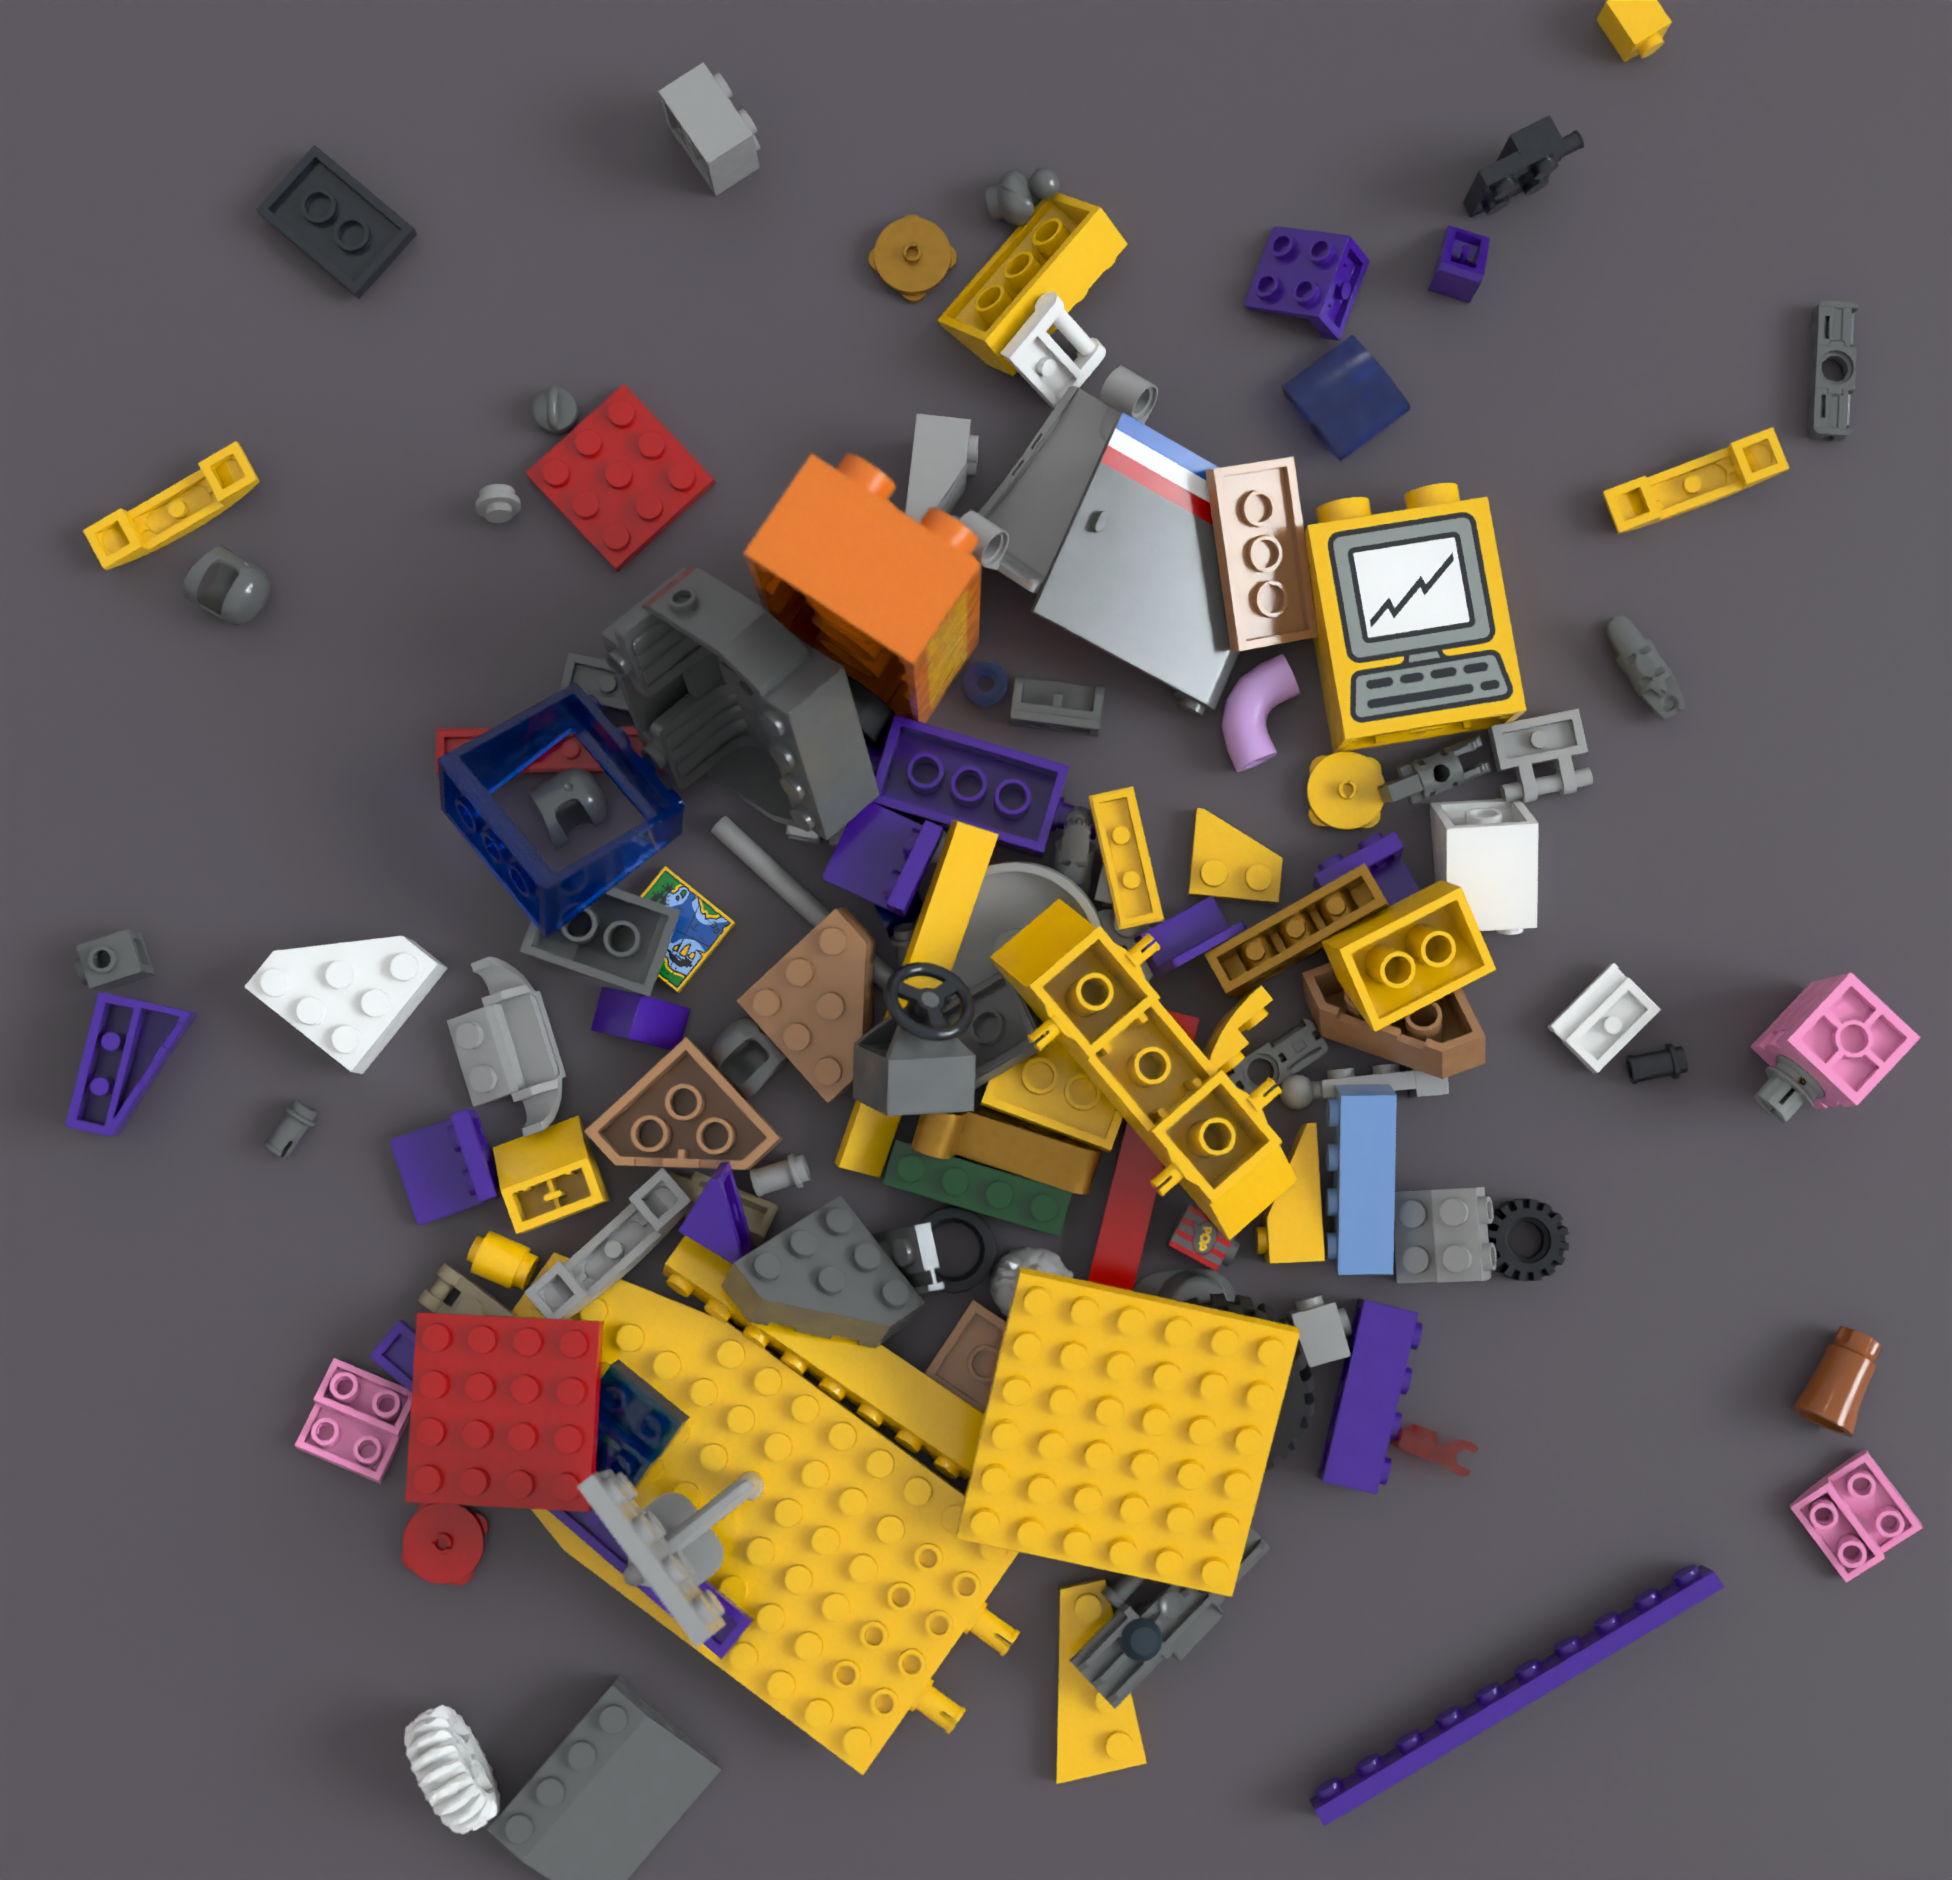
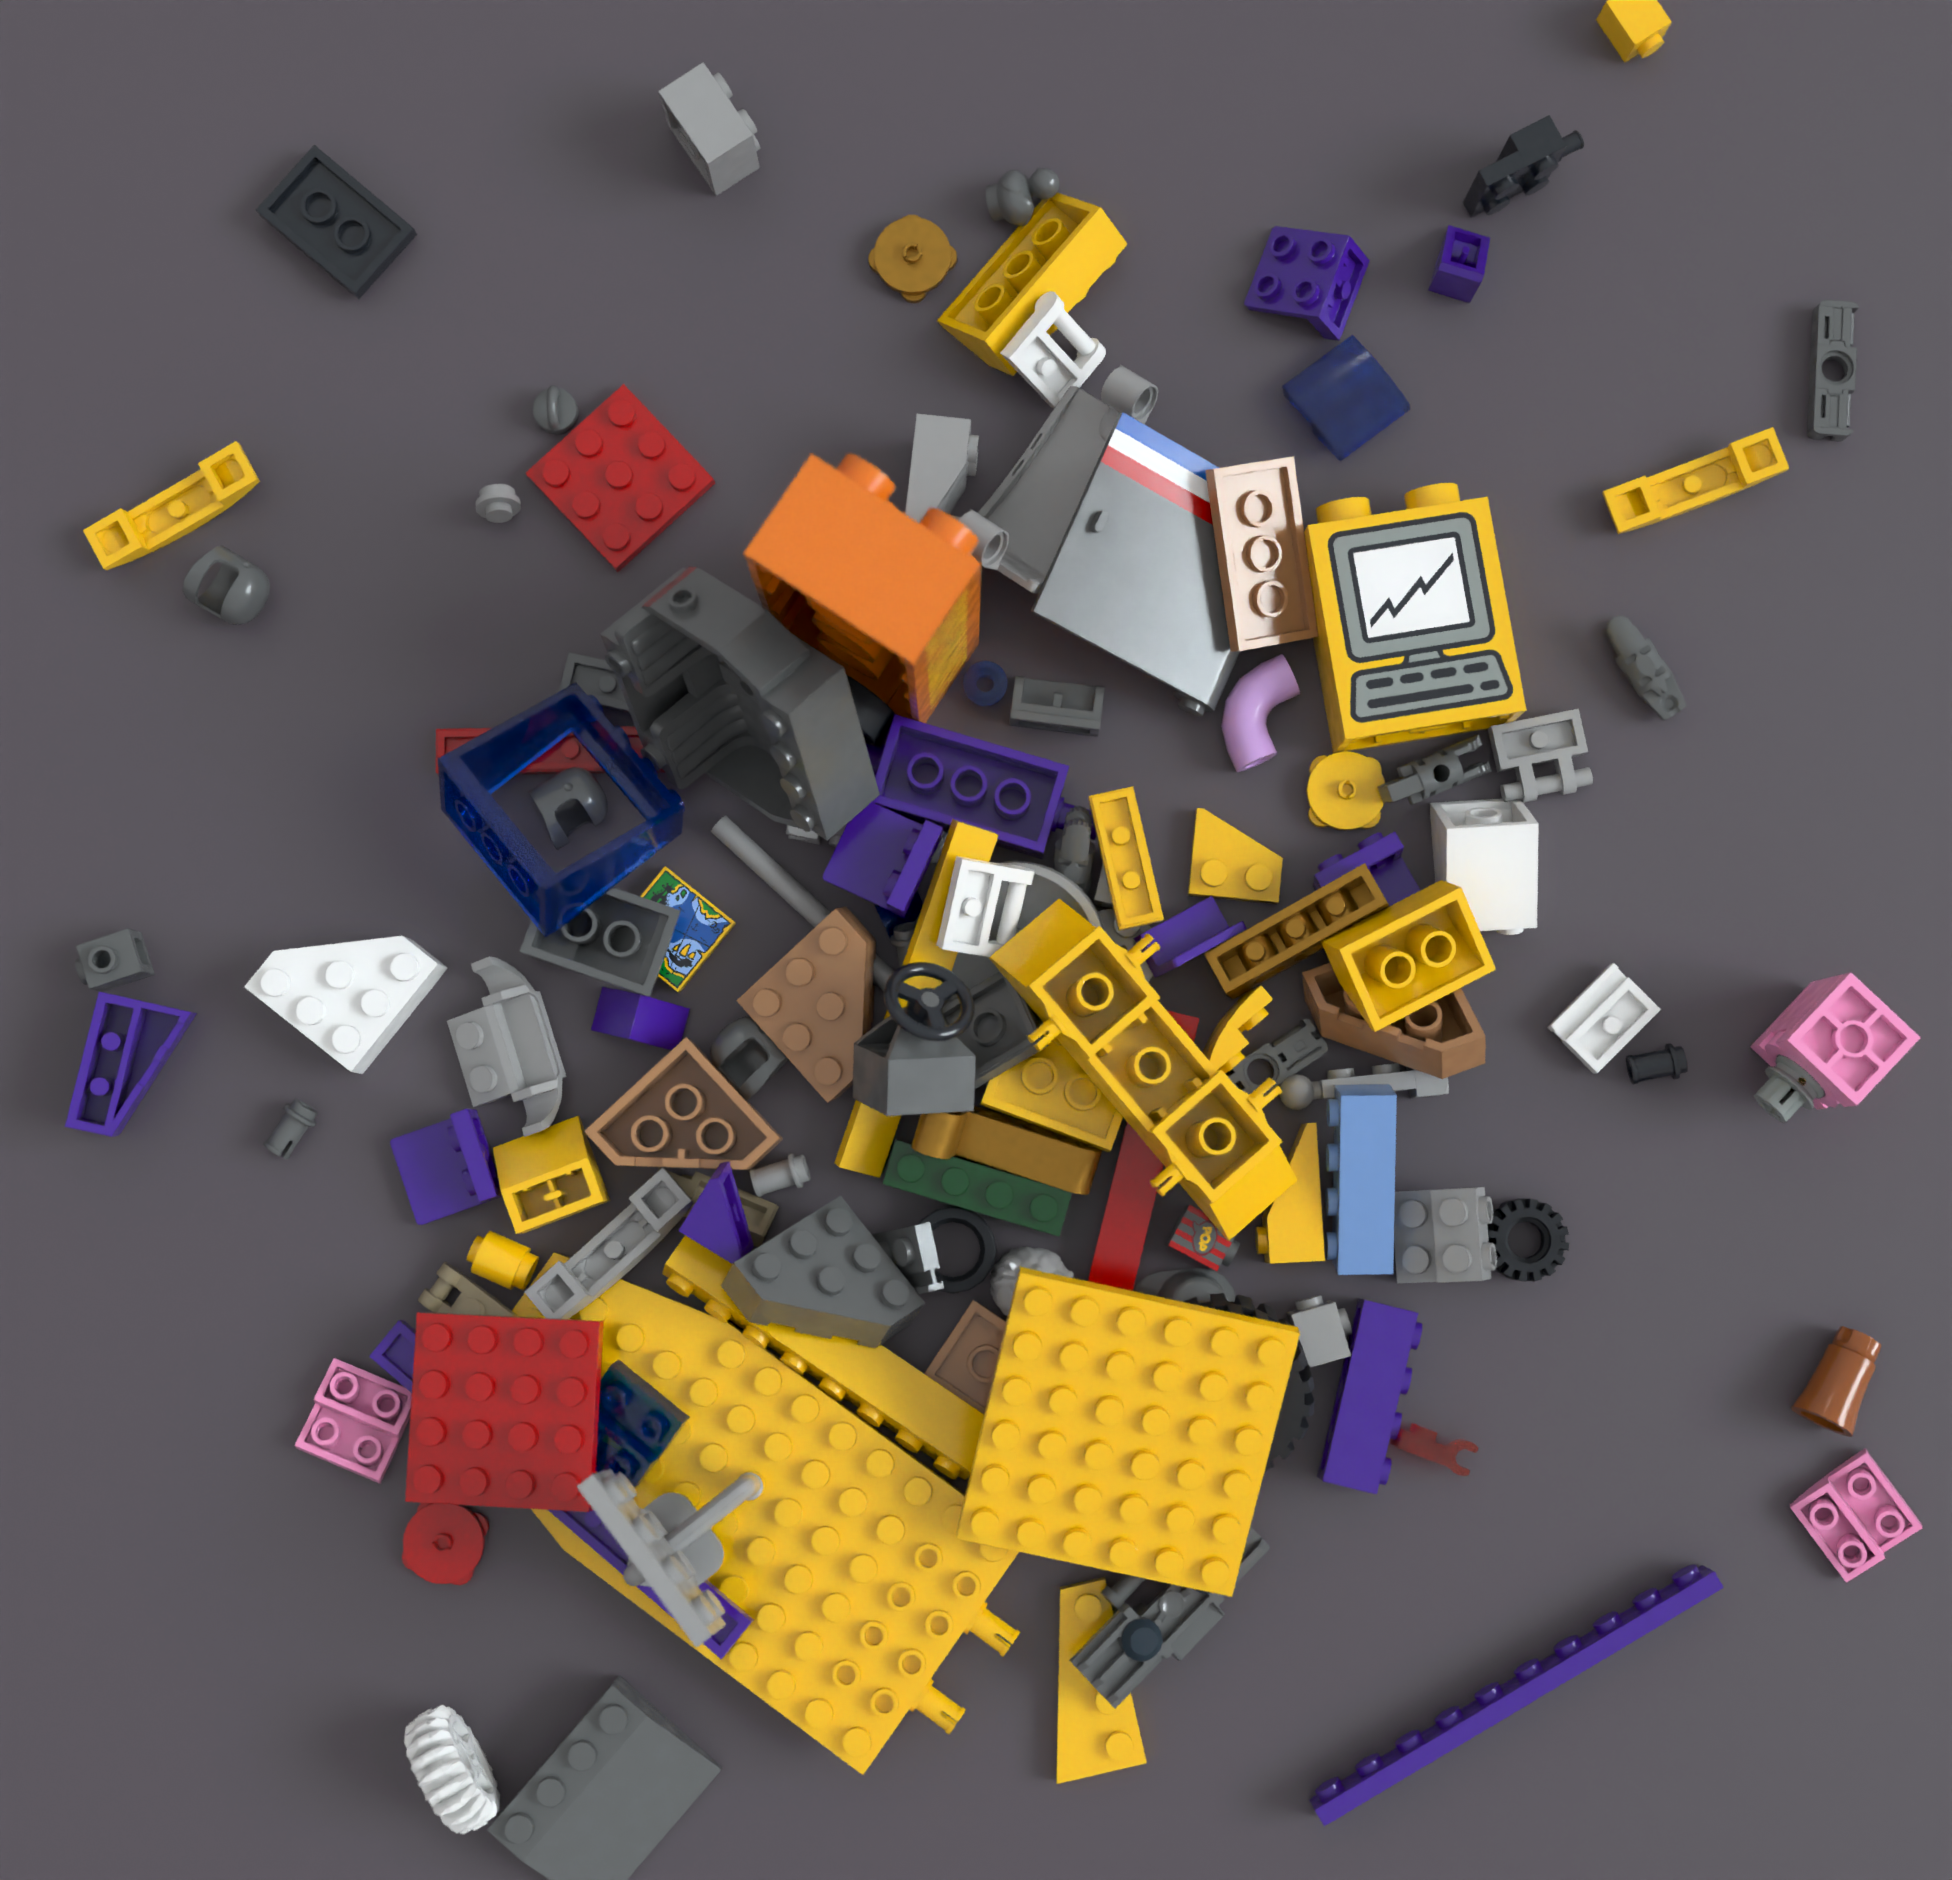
none -> white plate [936,856,1035,957]

